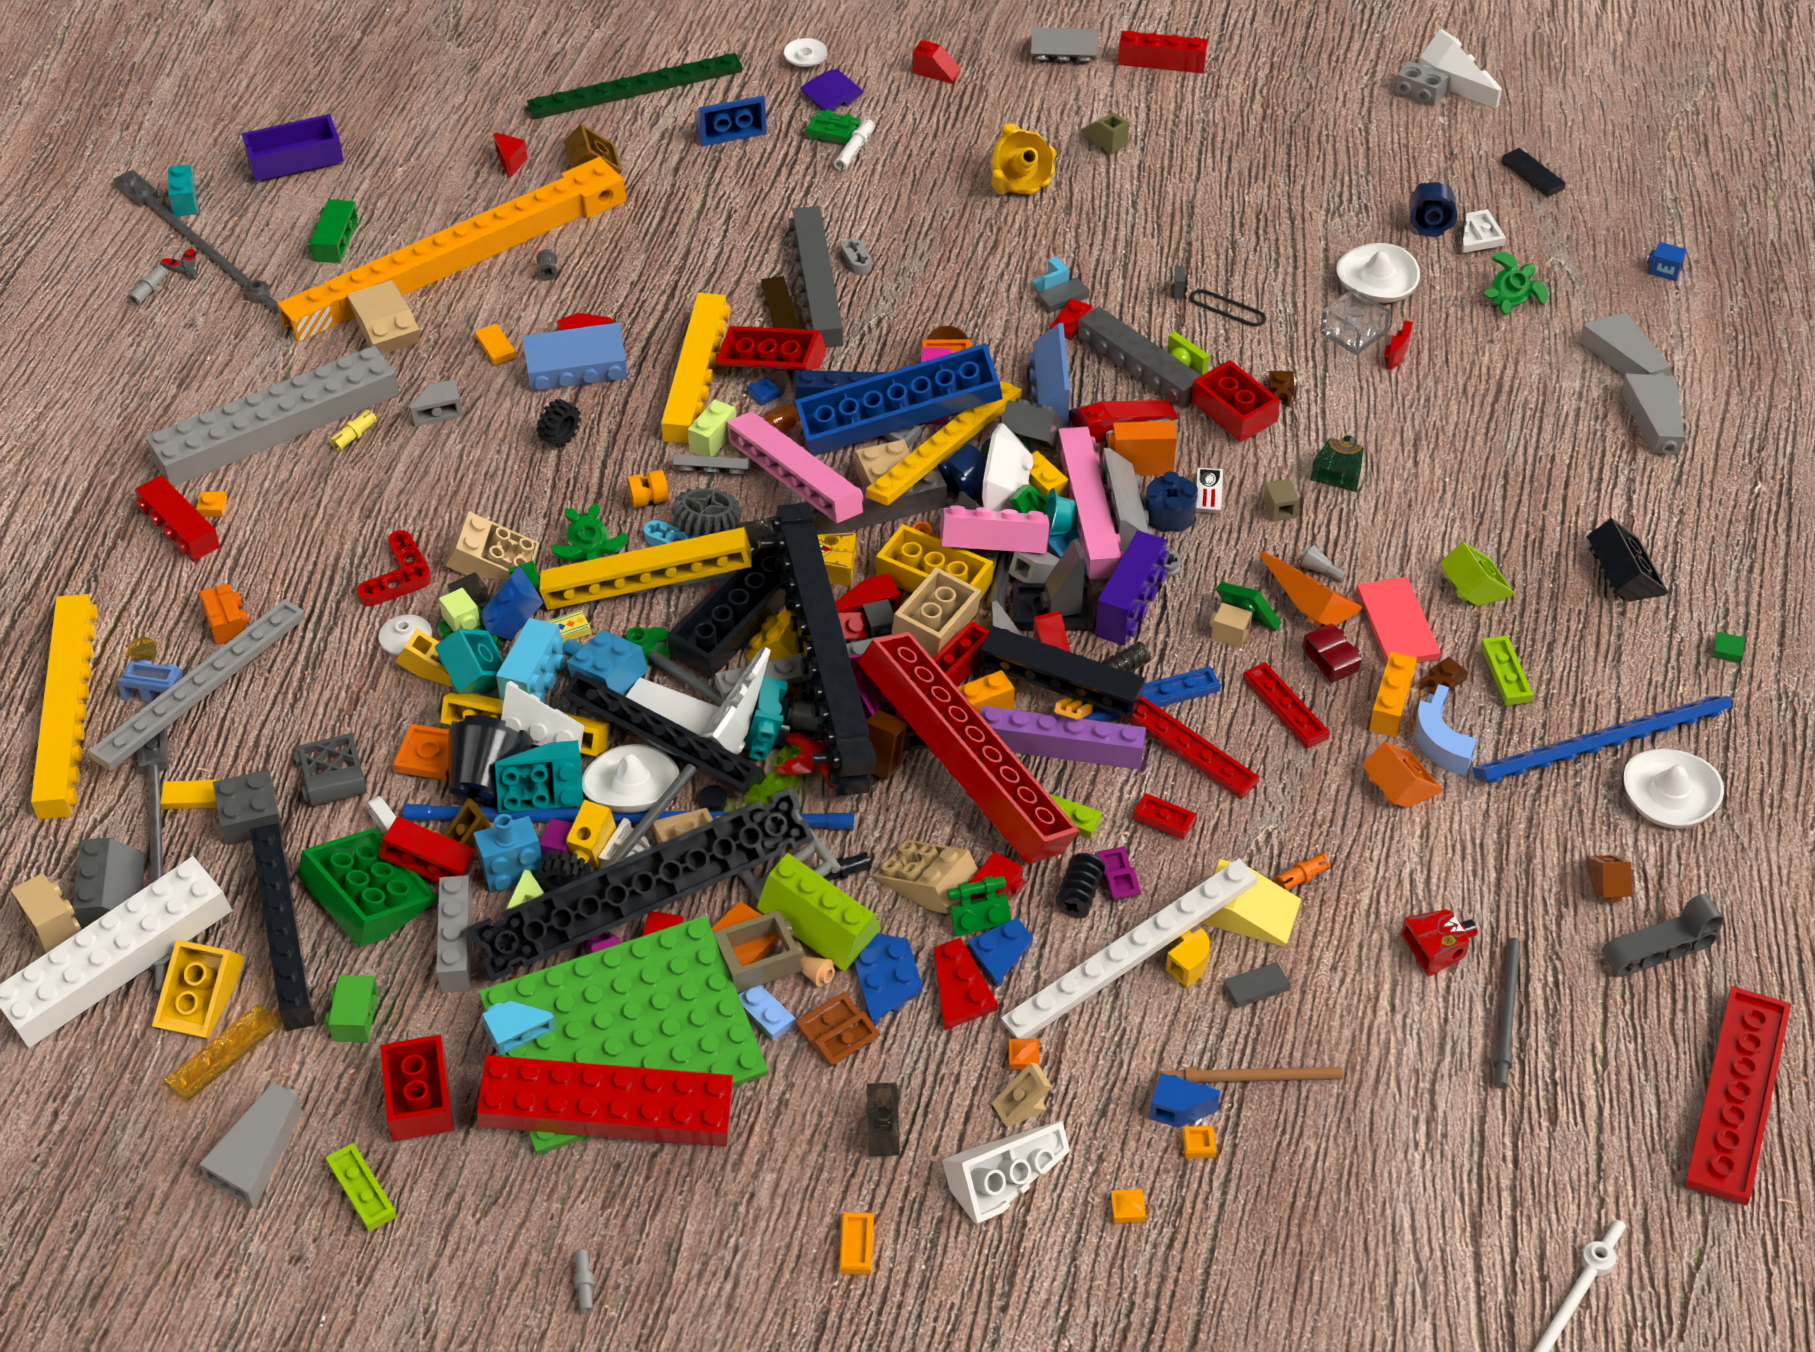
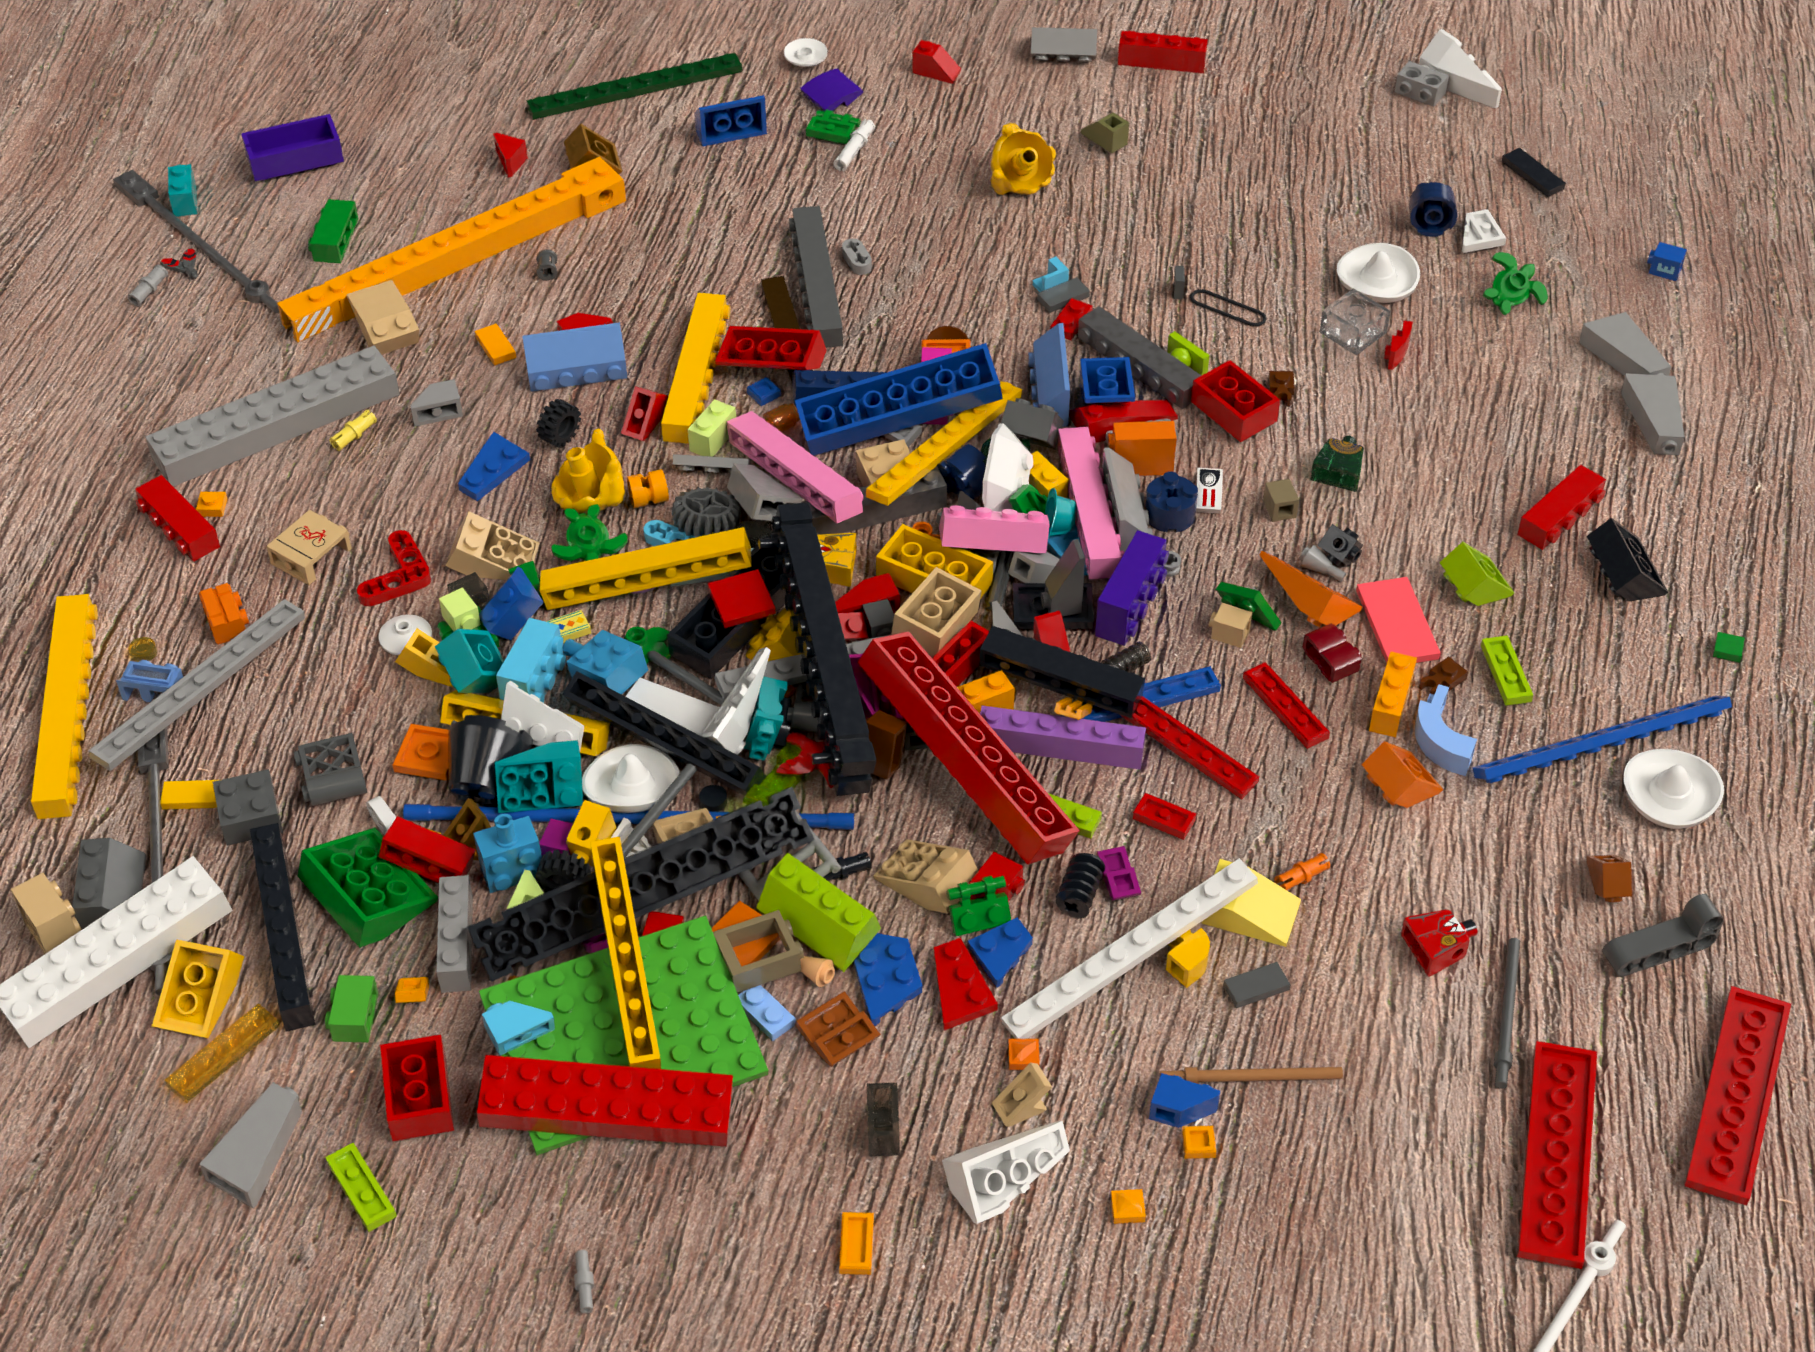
none -> tan panel [266,510,352,585]
none -> light orange tile [395,977,429,1003]
none -> blue wing [458,431,530,501]
none -> yellow piece [551,429,625,513]
none -> yellow brick [590,836,661,1069]
none -> red slope [621,386,668,441]
none -> red tile [708,569,776,628]
none -> light grey slope [727,463,802,521]
none -> blue slope [1080,357,1135,403]
none -> black brick [1318,524,1363,567]
none -> red brick [1517,465,1606,550]
none -> red plate [1517,1041,1597,1269]

